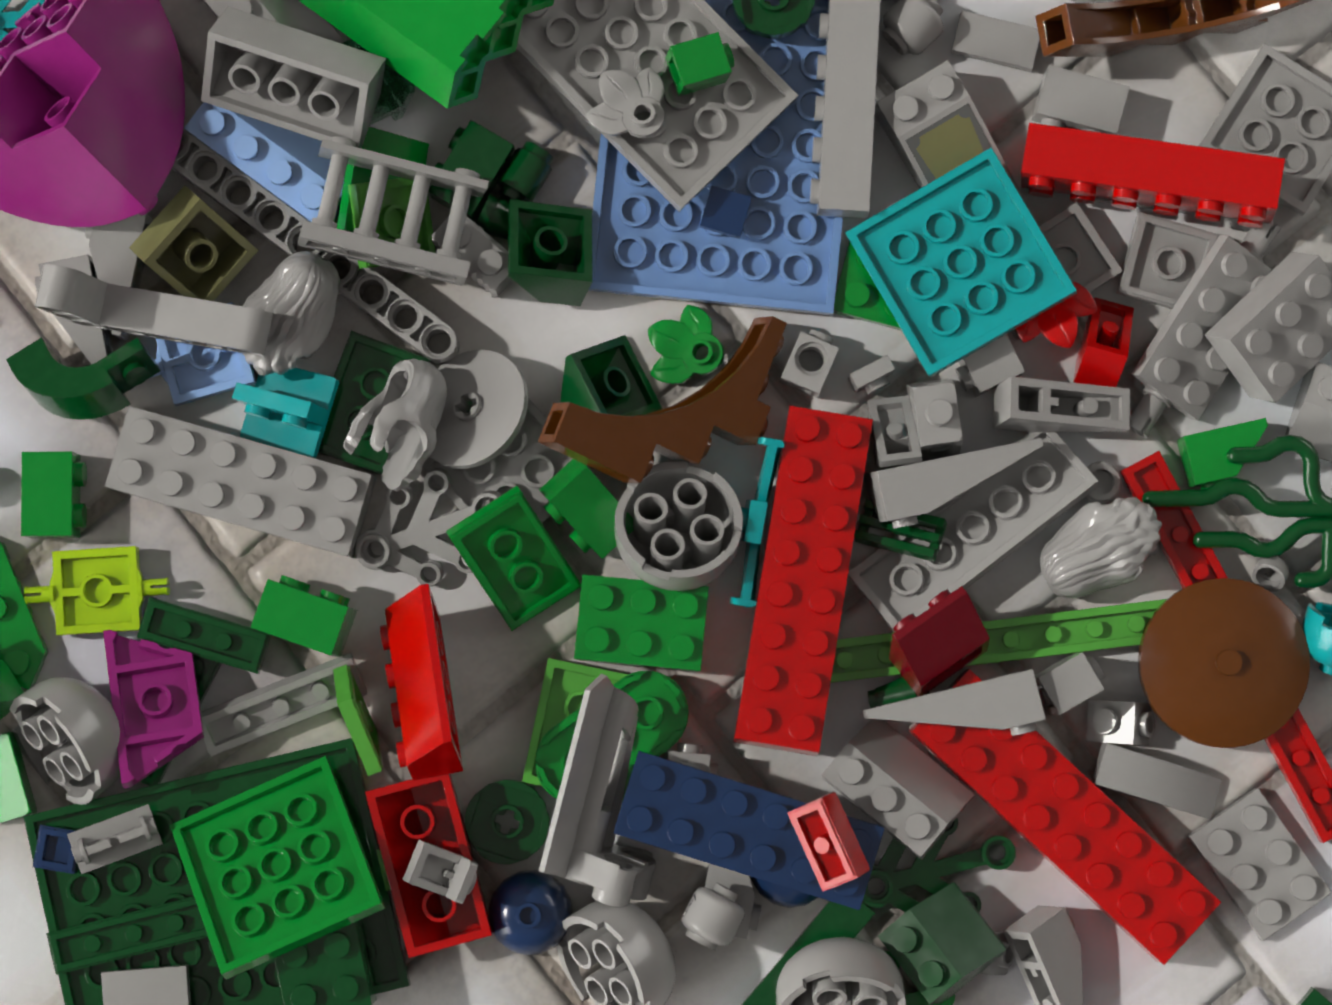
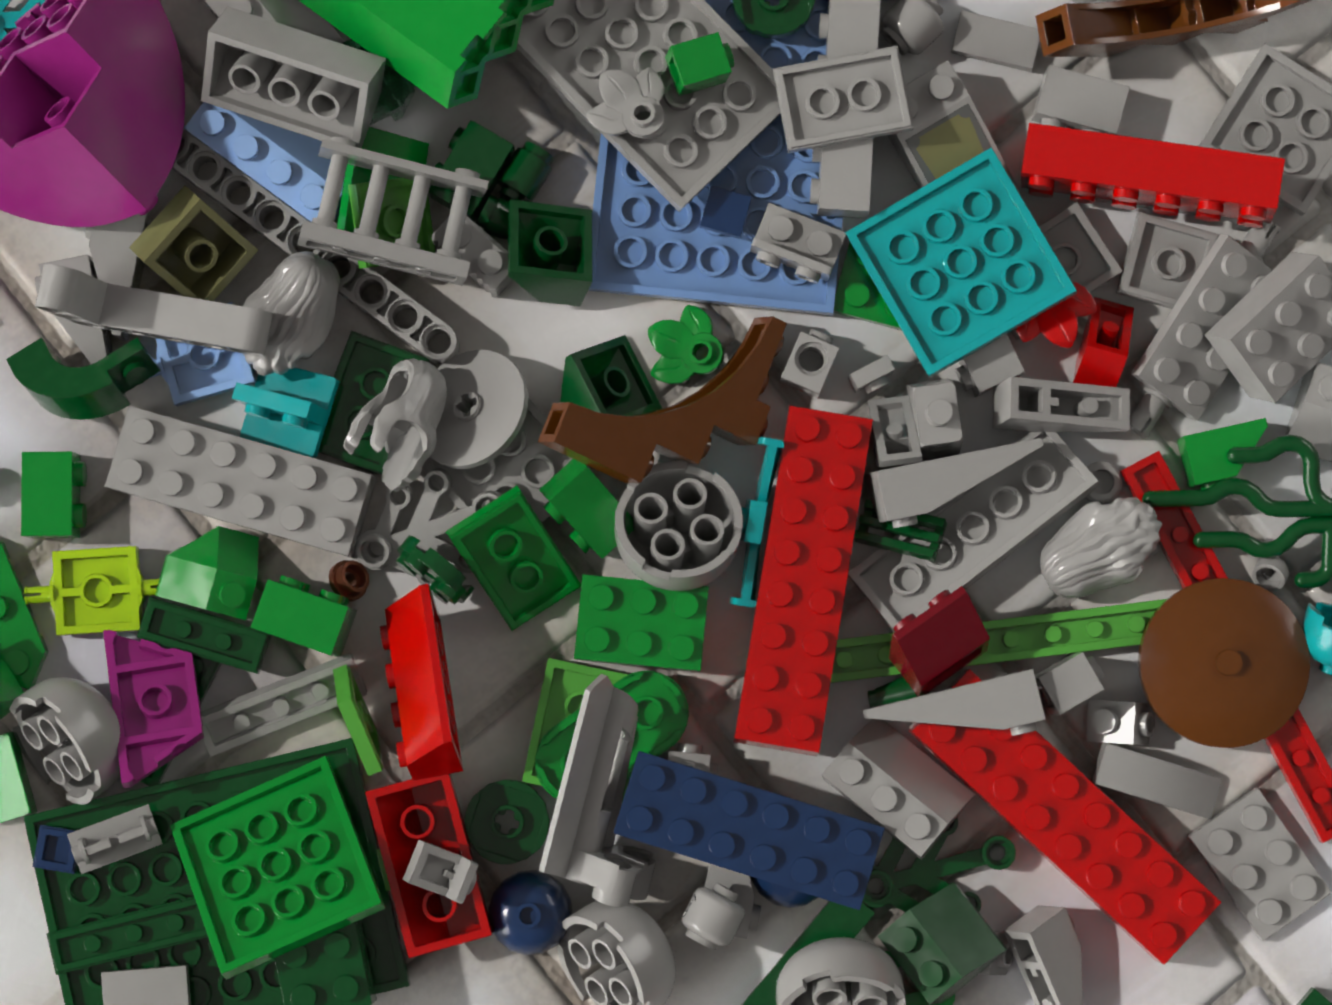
red slope [787,792,870,892] -> none
none -> green slope [155,526,259,620]
none -> copper plate [329,560,370,602]
none -> dark green plate [396,535,474,605]
none -> light grey bracket [750,203,846,284]
none -> light grey tile [773,45,914,153]

